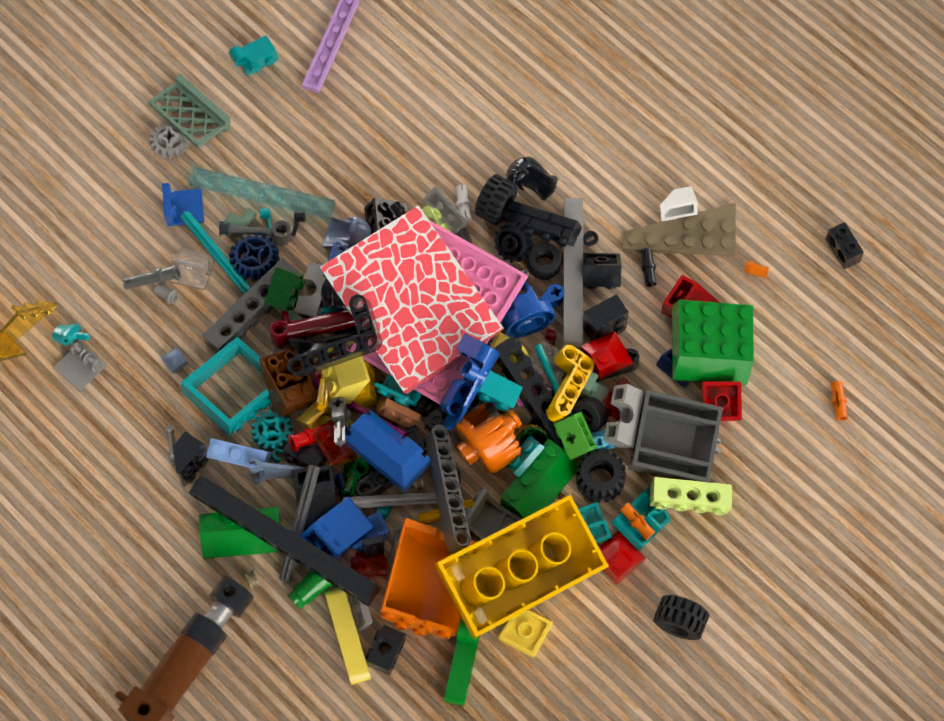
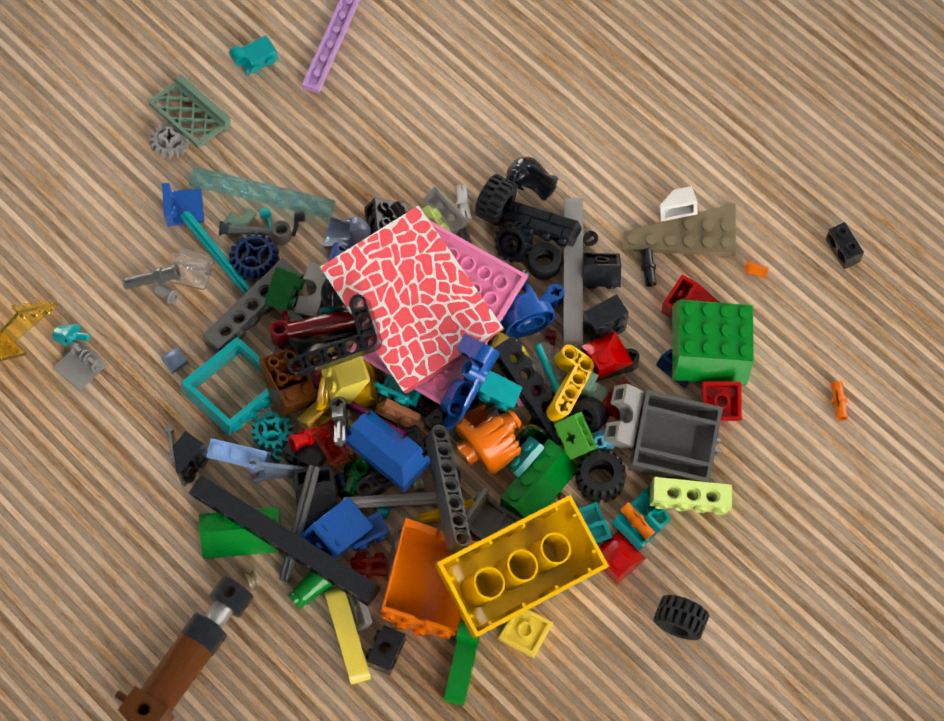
black plate [363,535,384,559] -> none

